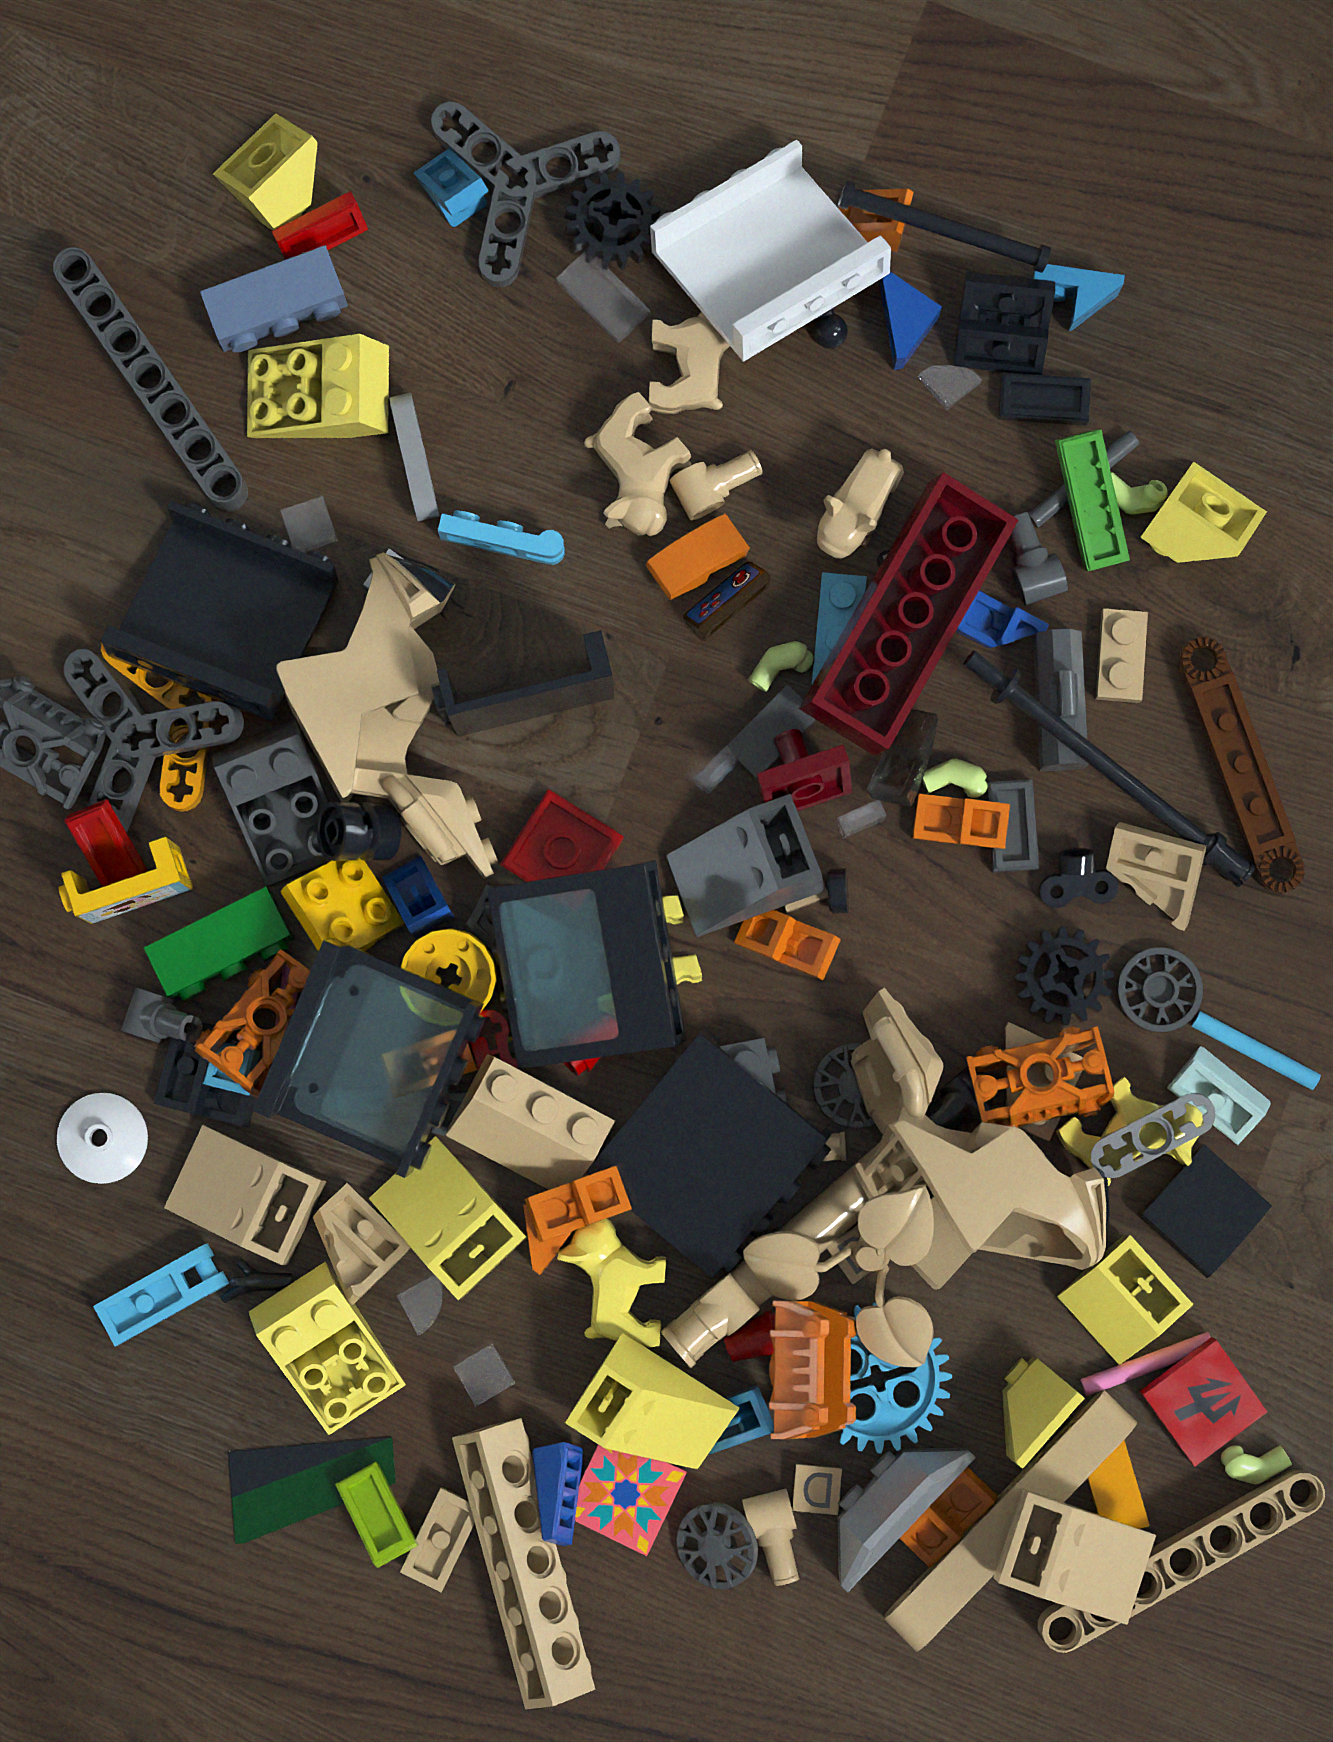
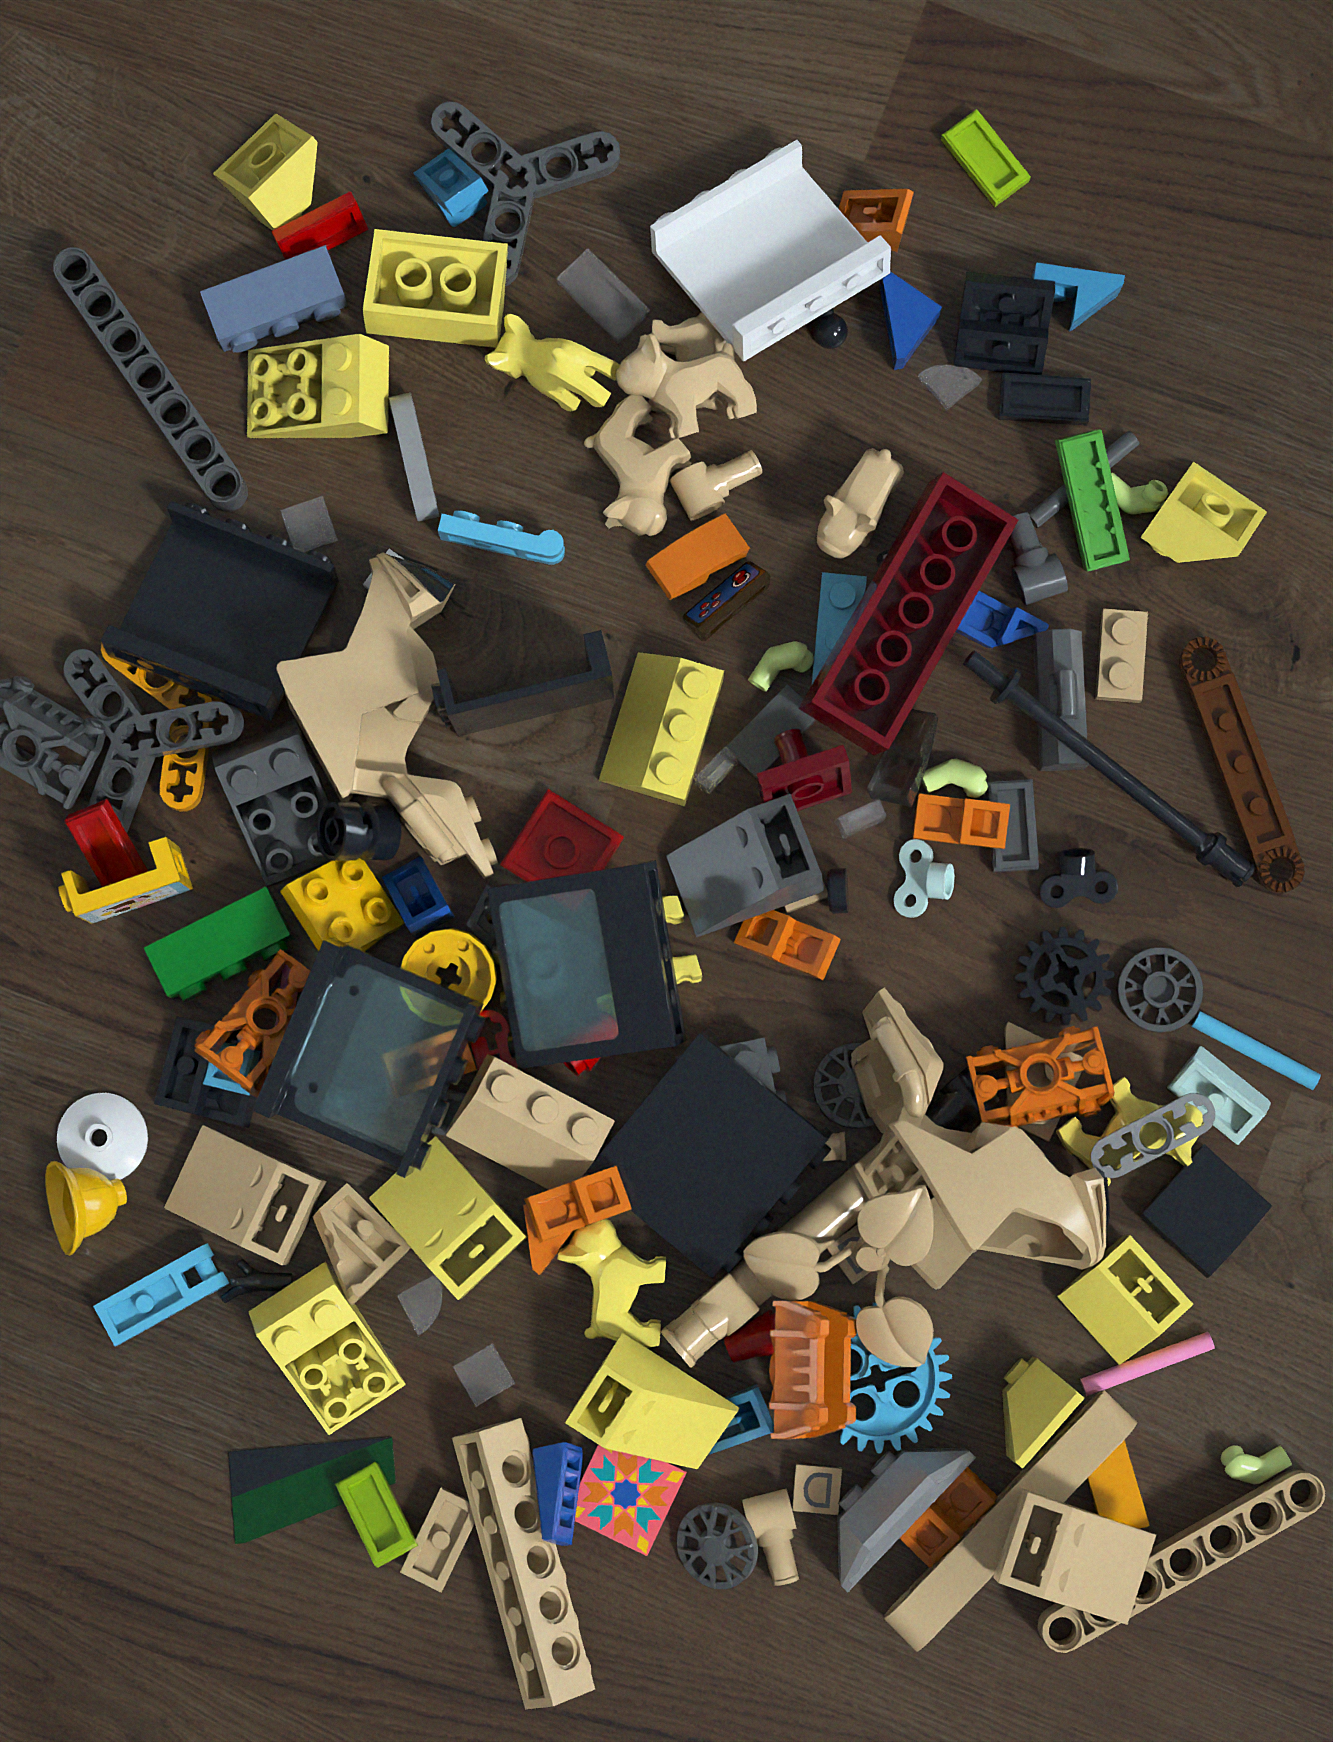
dark grey pin [121,988,203,1043] -> none
black gear [565,172,661,270] -> none
black bar [838,180,1051,273] -> none
tan wing [1106,822,1206,931] -> none
red tile [1139,1337,1267,1467] -> none
none -> yellow hat [45,1161,127,1256]
none -> light yellow slope [363,229,508,348]
none -> light yellow animal [485,314,620,411]
none -> light yellow slope [599,652,724,806]
none -> tan animal [615,333,757,439]
none -> light aqua piece [894,839,955,918]
none -> lime tile [941,109,1031,207]

